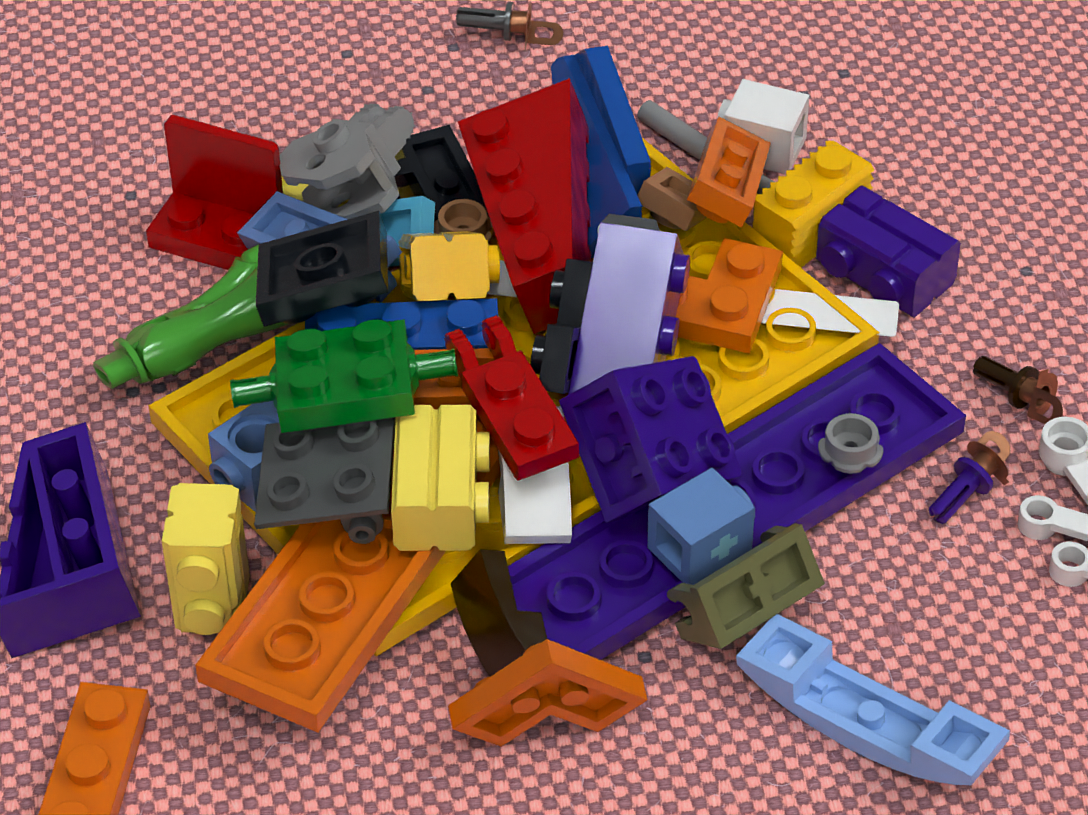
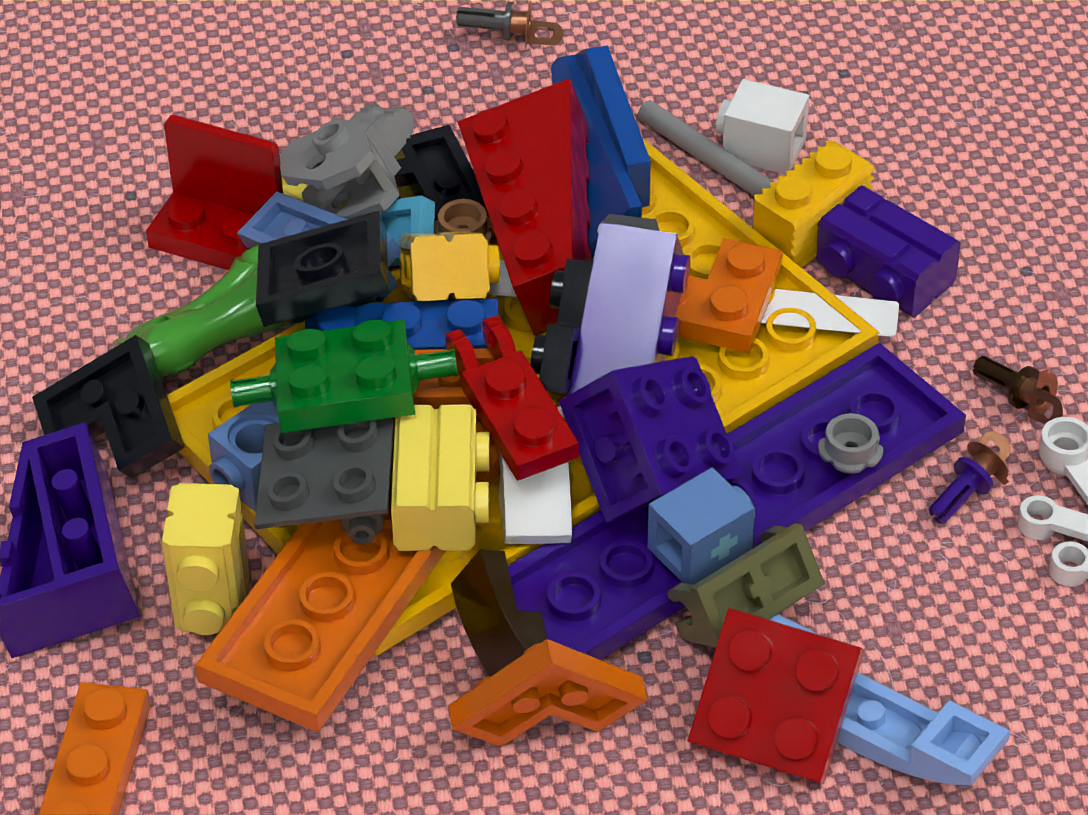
medium nougat plate [638,167,707,231] -> none
orange plate [687,116,771,228] -> none
none -> black plate [32,335,185,478]
none -> red plate [687,608,865,784]

